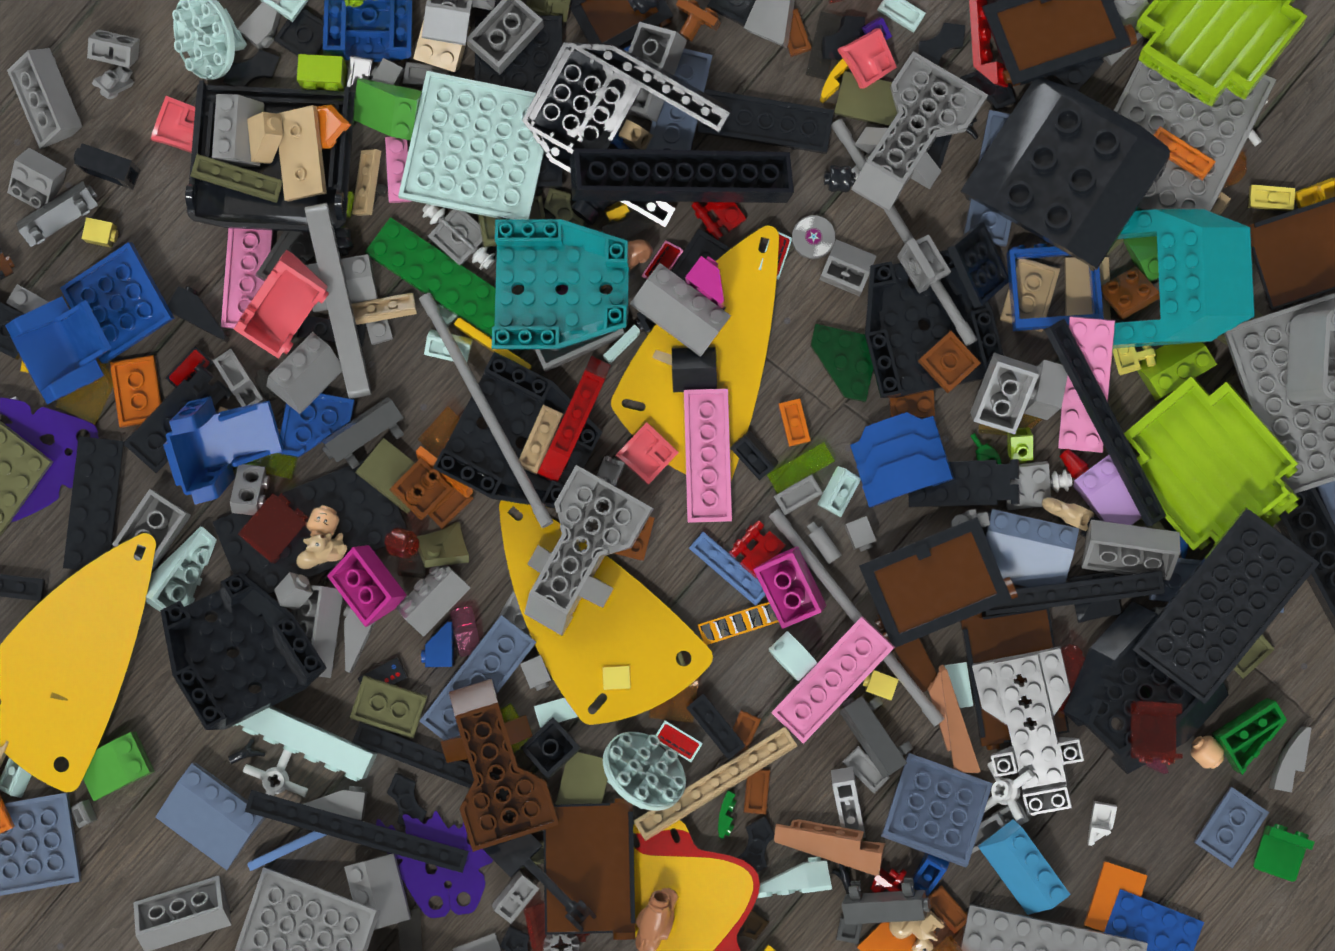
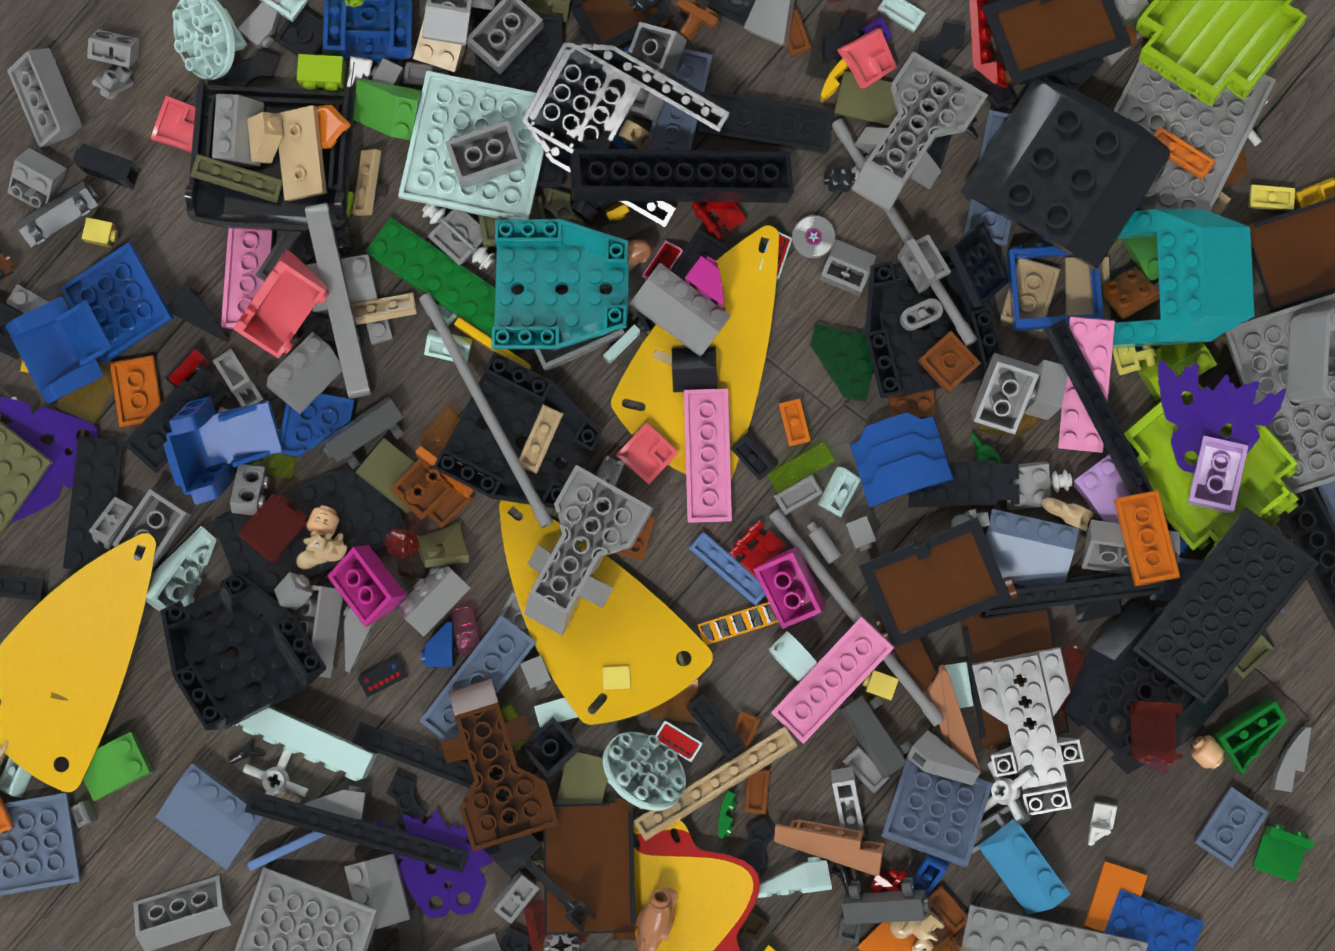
olive tile [350,675,427,739] -> none
bright pink plate [385,137,411,203] -> none
red slope [537,356,611,482] -> none
lime brick [1007,427,1033,463] -> none
red cone [1059,449,1089,480] -> none
none -> light grey hinge [89,497,134,551]
none -> light grey brick [445,120,524,189]
none -> light grey plate [900,298,943,331]
none -> light grey slope [907,730,981,785]
none -> orange tile [1113,490,1180,587]
none -> dark purple piece [1158,360,1286,473]
none -> lavender slope [1187,436,1248,514]

